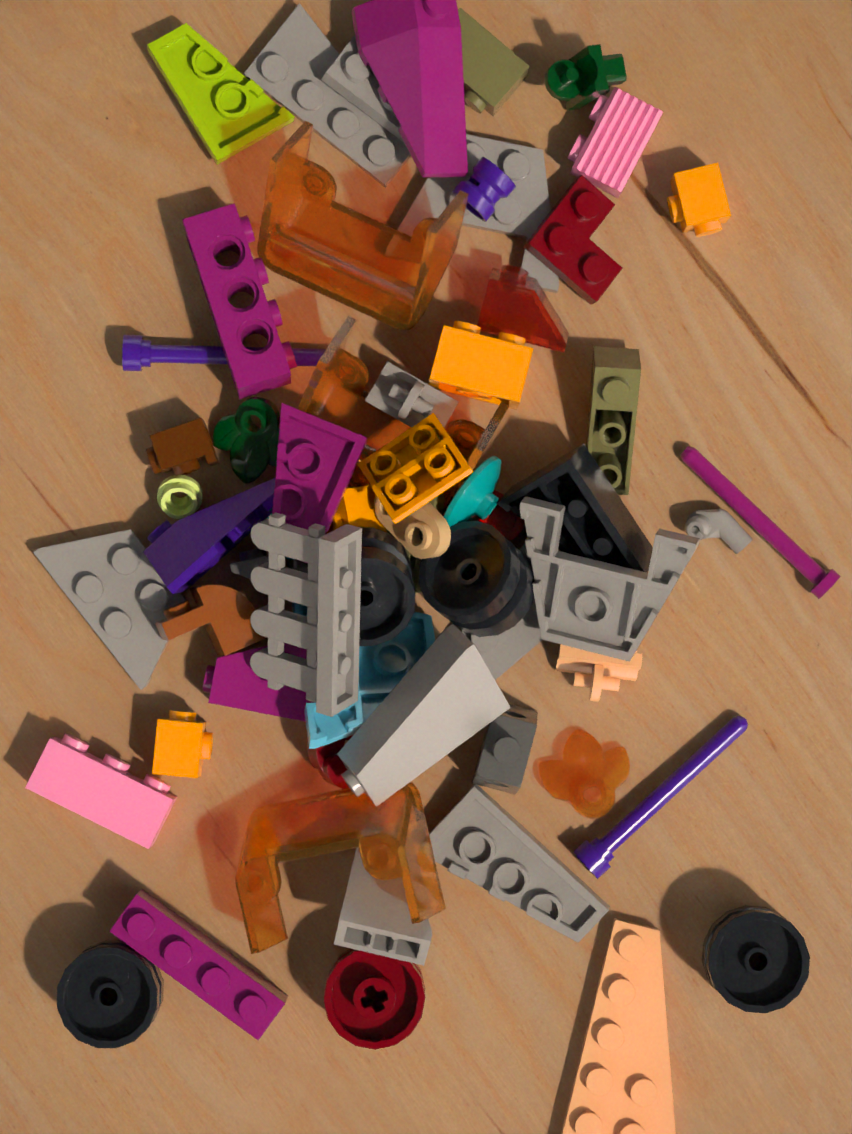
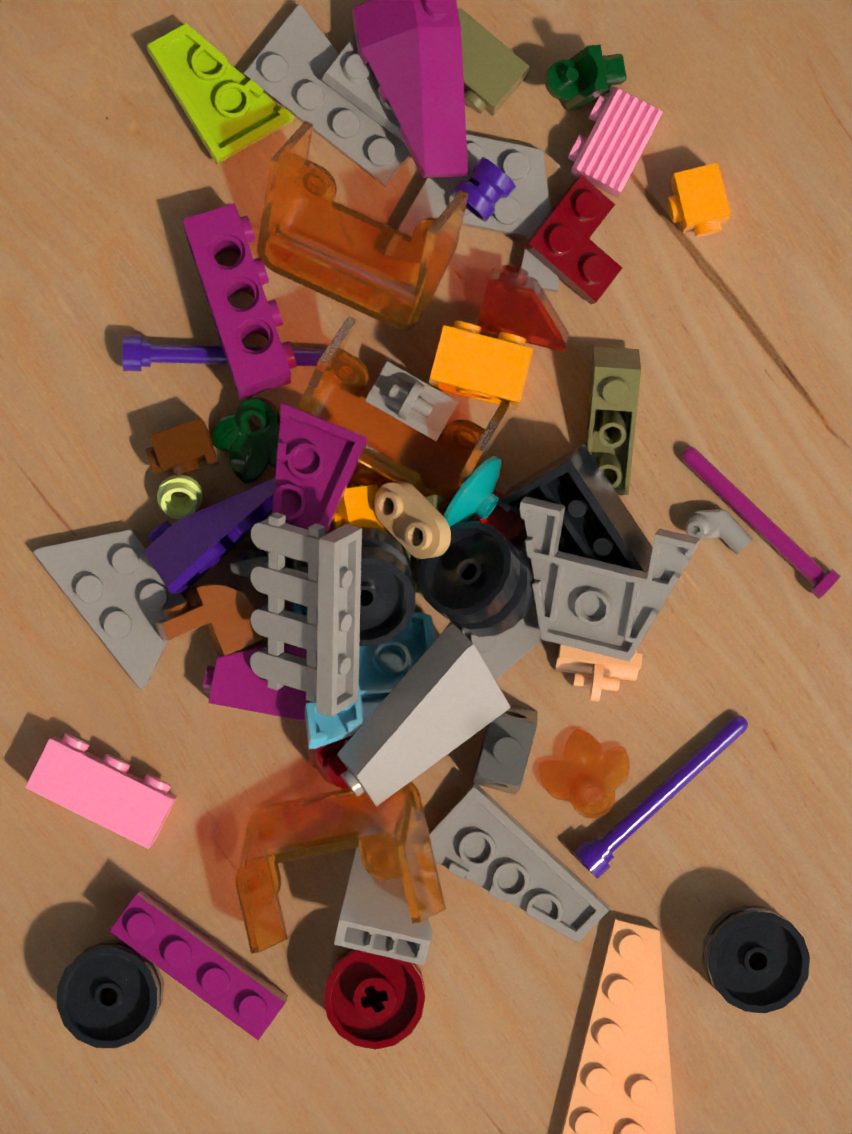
light orange brick [152,710,213,778] -> none
light orange slope [358,413,473,524] -> none

